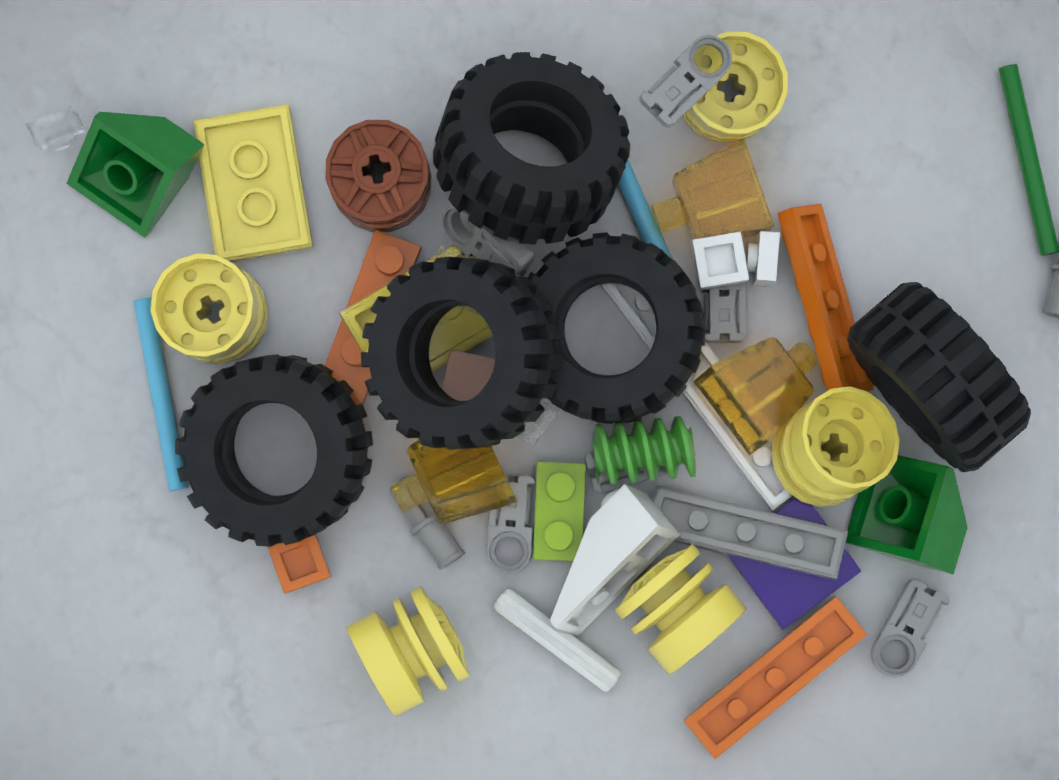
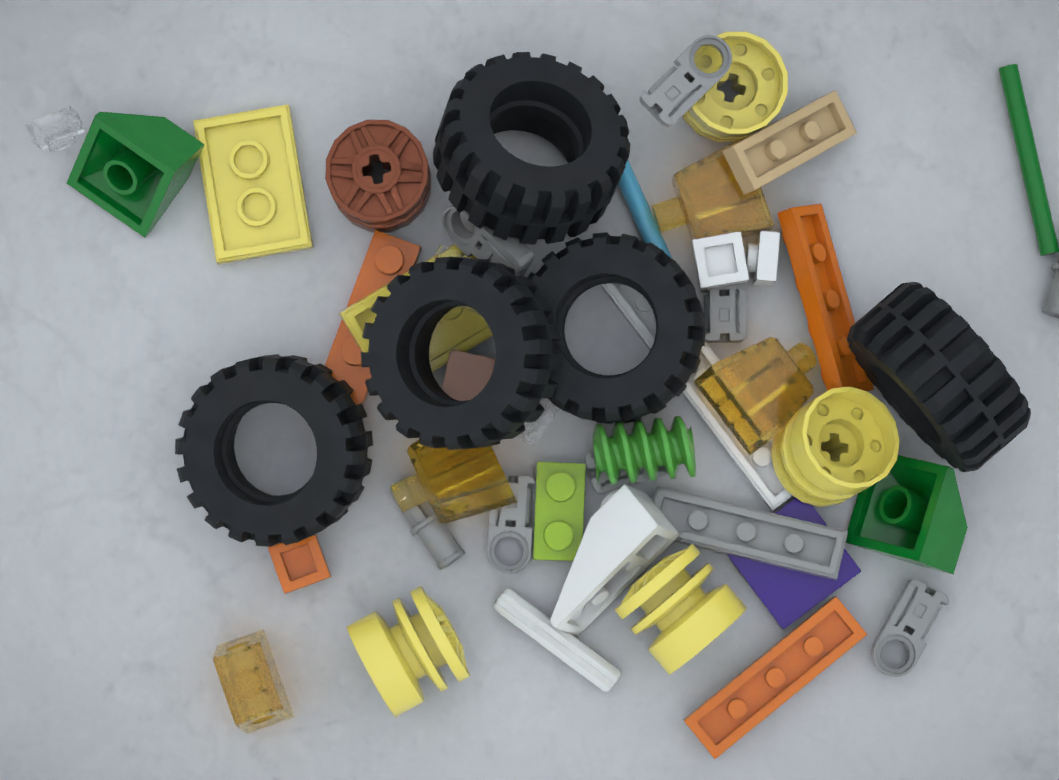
medium azure bar [133,298,188,492] -> none
light yellow wheel [150,253,269,365] -> none
none -> clear yellow torso [213,629,294,734]
none -> tan plate [722,90,857,195]

